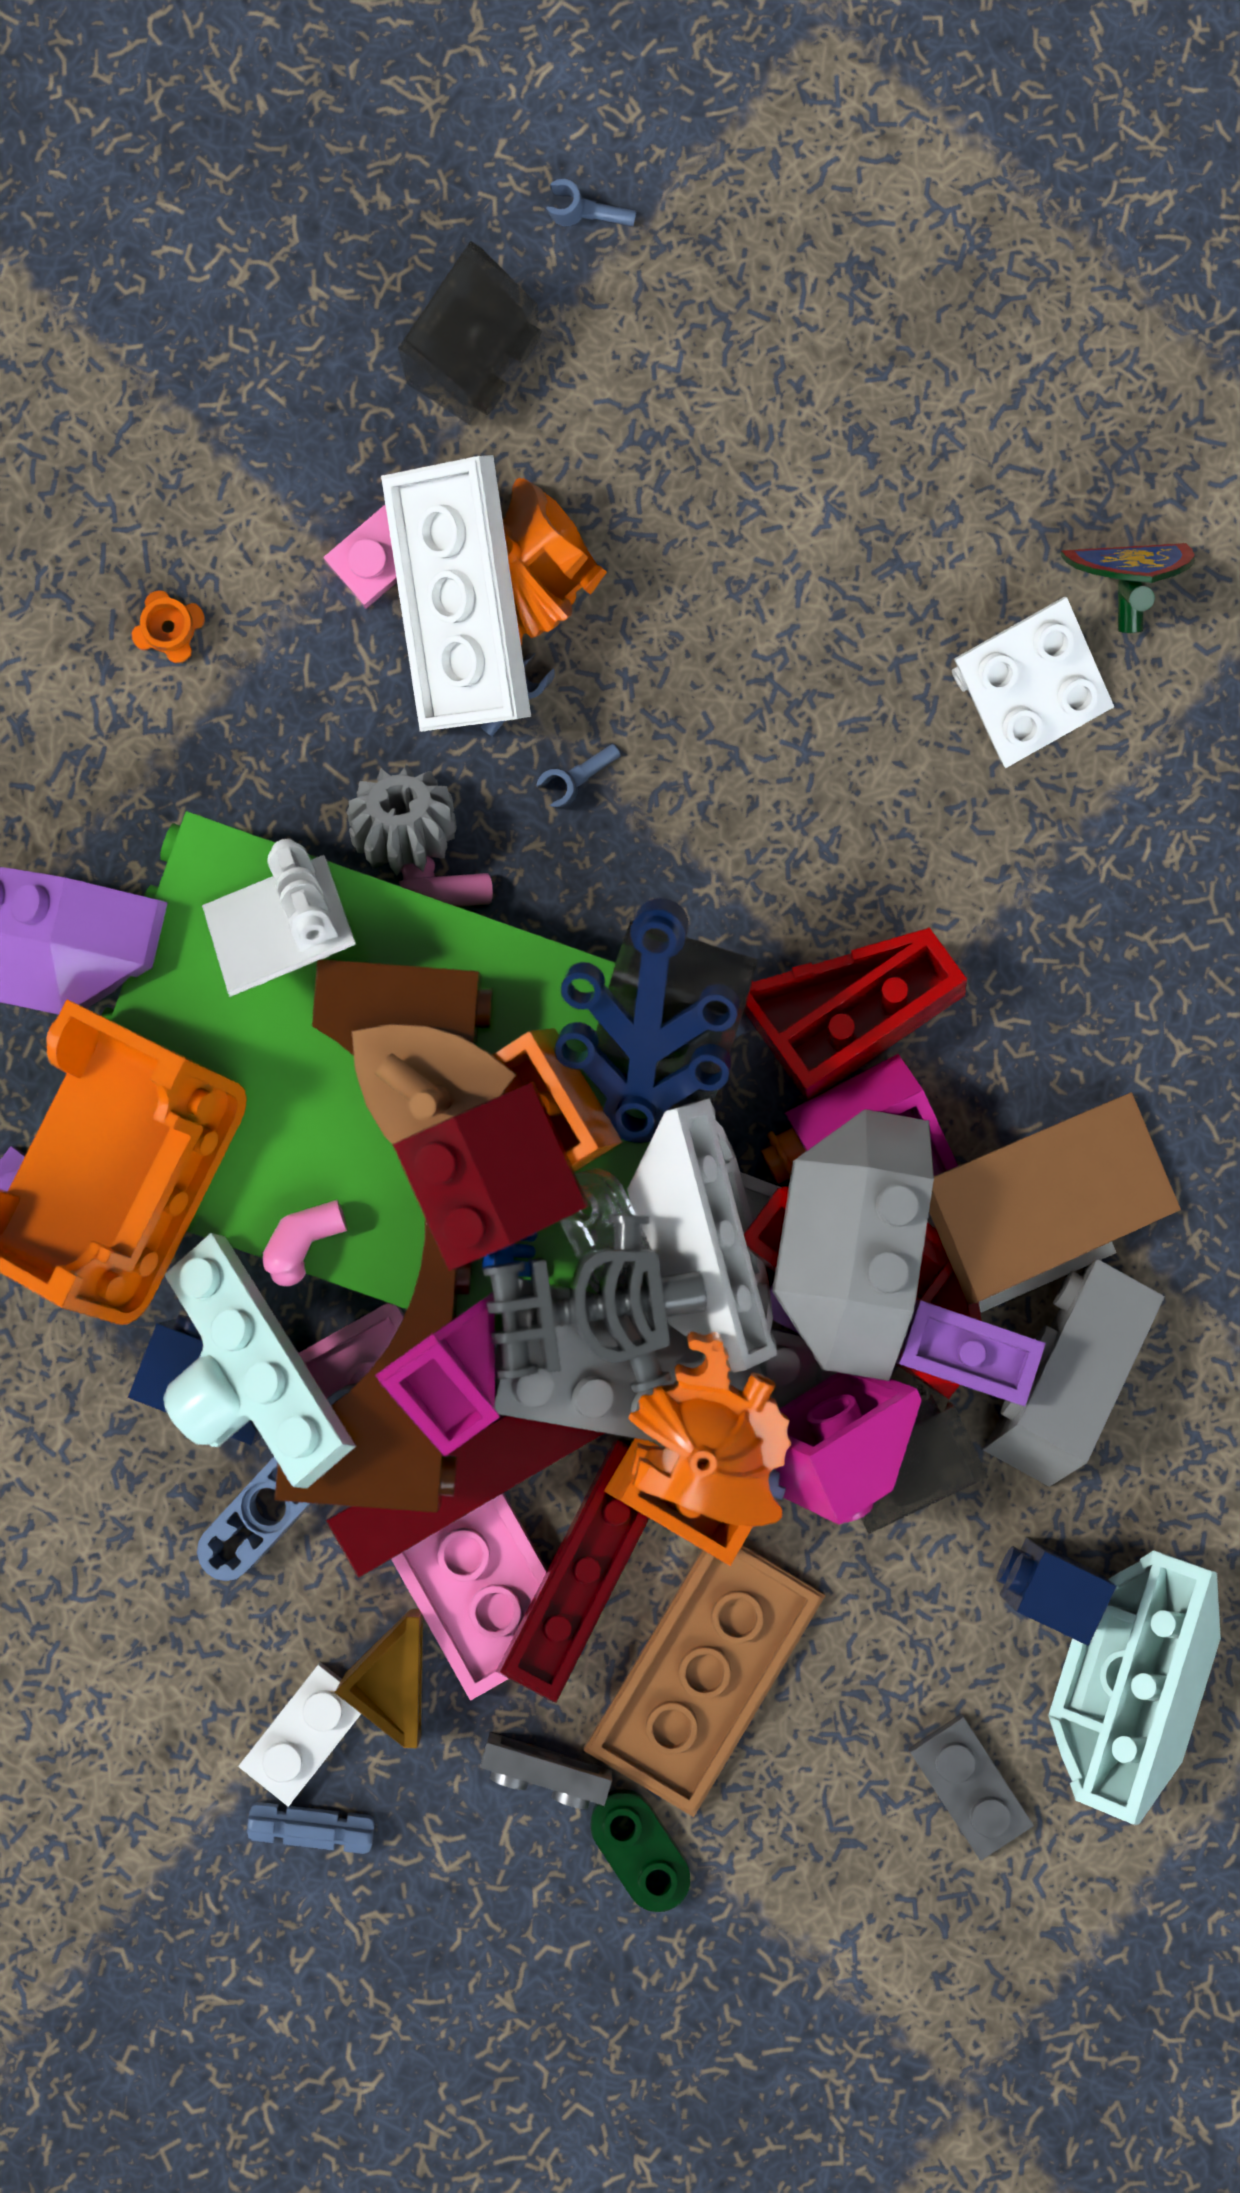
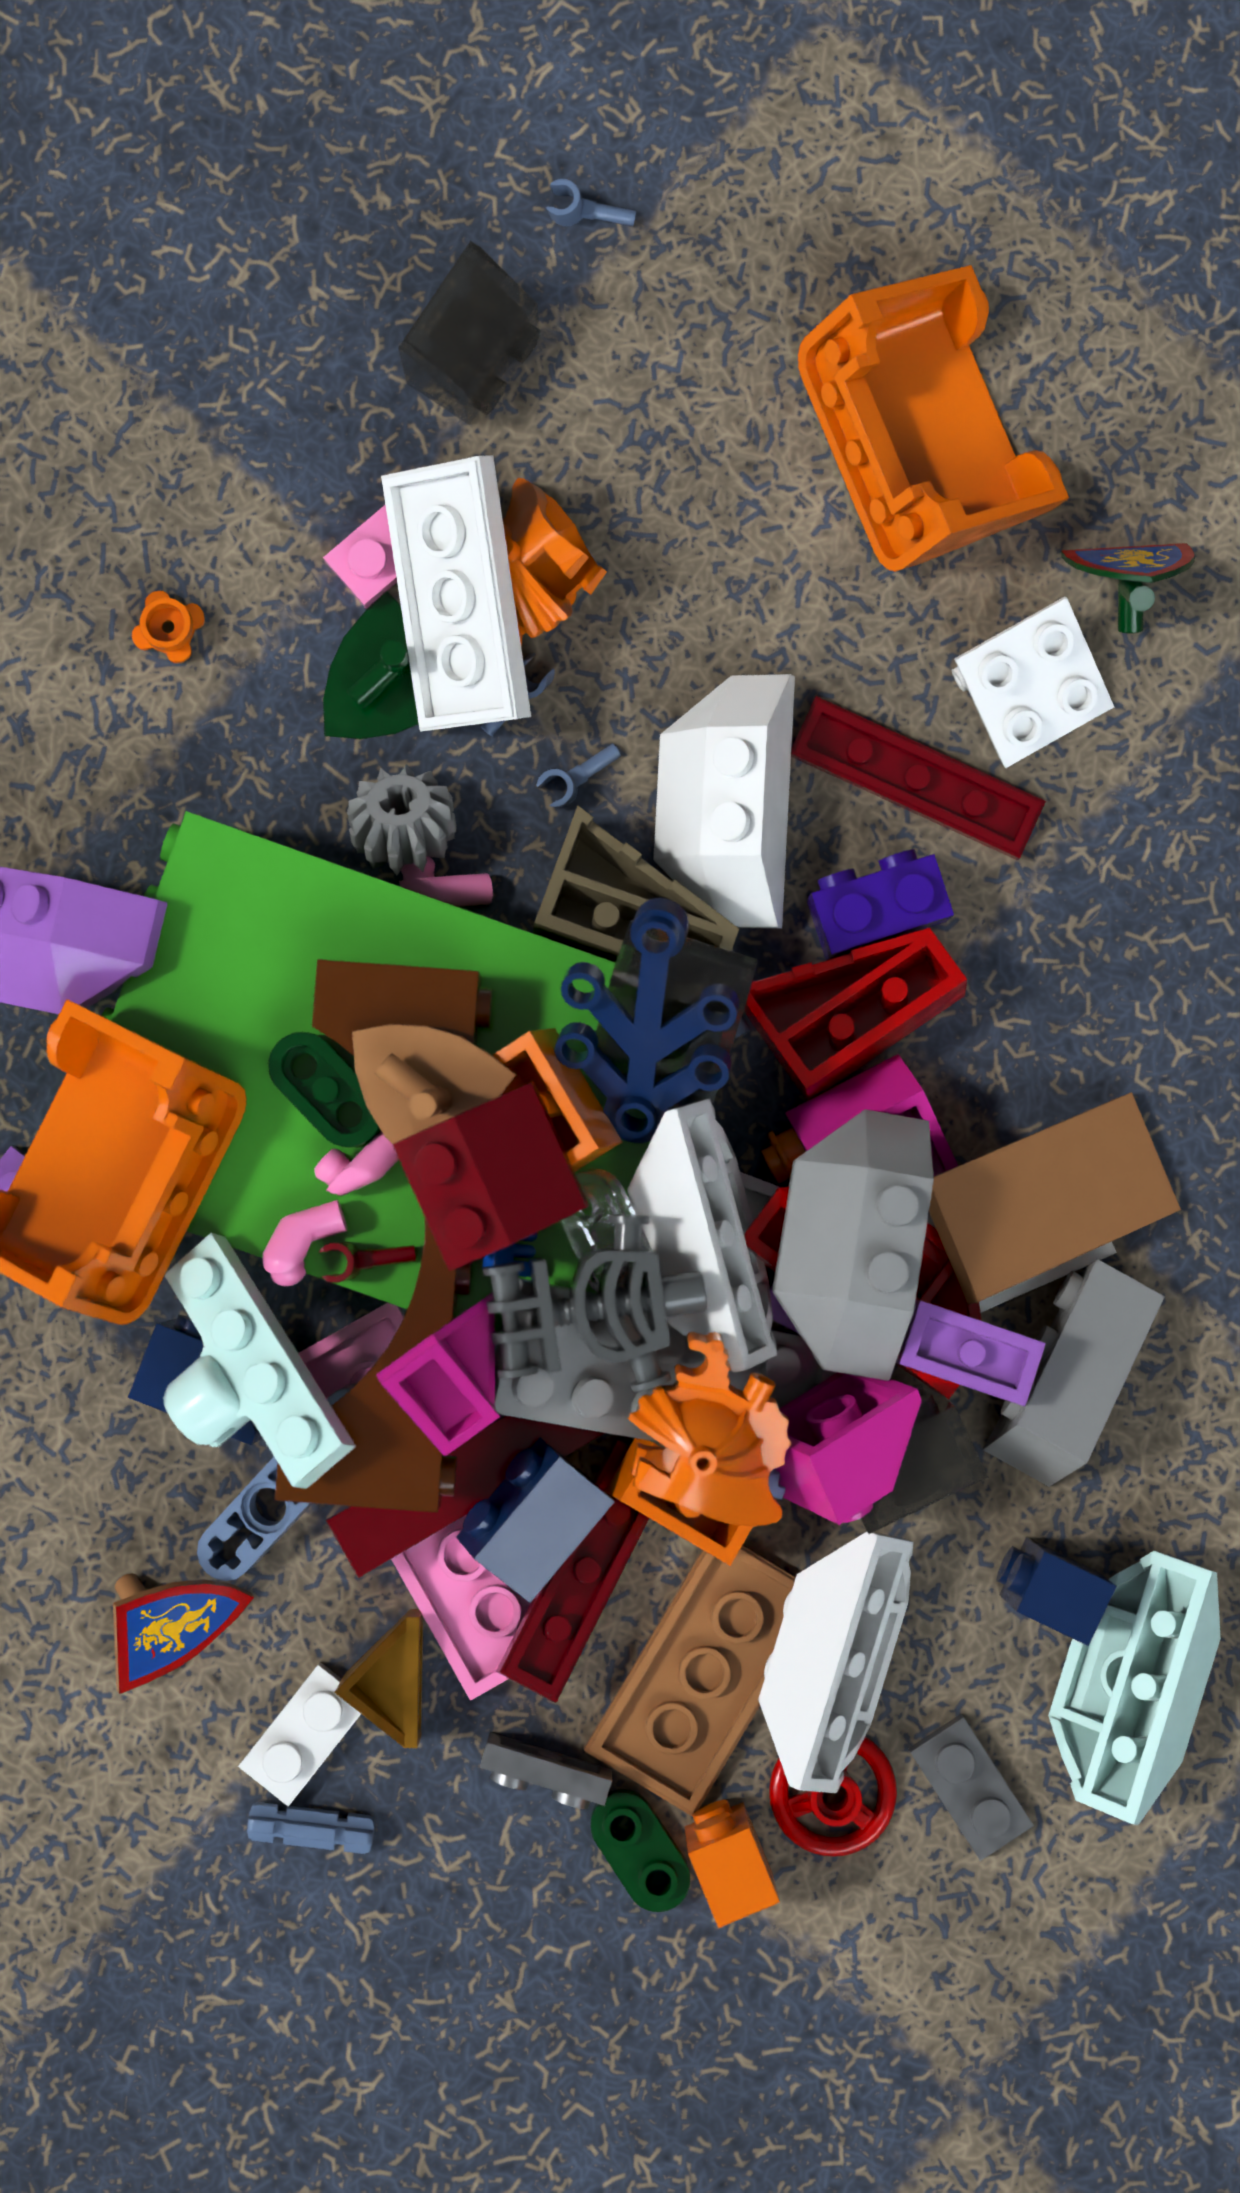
white hinge [202,839,356,997] -> none
none -> shield [113,1573,254,1694]
none -> dark green plate [268,1032,380,1148]
none -> bright pink arm [314,1130,399,1196]
none -> dark red hand [319,1242,416,1283]
none -> dark green shield [323,591,419,739]
none -> brick [456,1437,615,1603]
none -> dark tan wedge [533,806,739,993]
none -> white wedge [653,674,795,929]
none -> orange brick [684,1799,780,1928]
none -> white wedge [758,1531,913,1793]
none -> red piece [769,1737,897,1857]
none -> dark red tile [791,696,1046,861]
none -> orange windscreen [798,265,1069,572]
none -> dark purple brick [807,849,954,960]

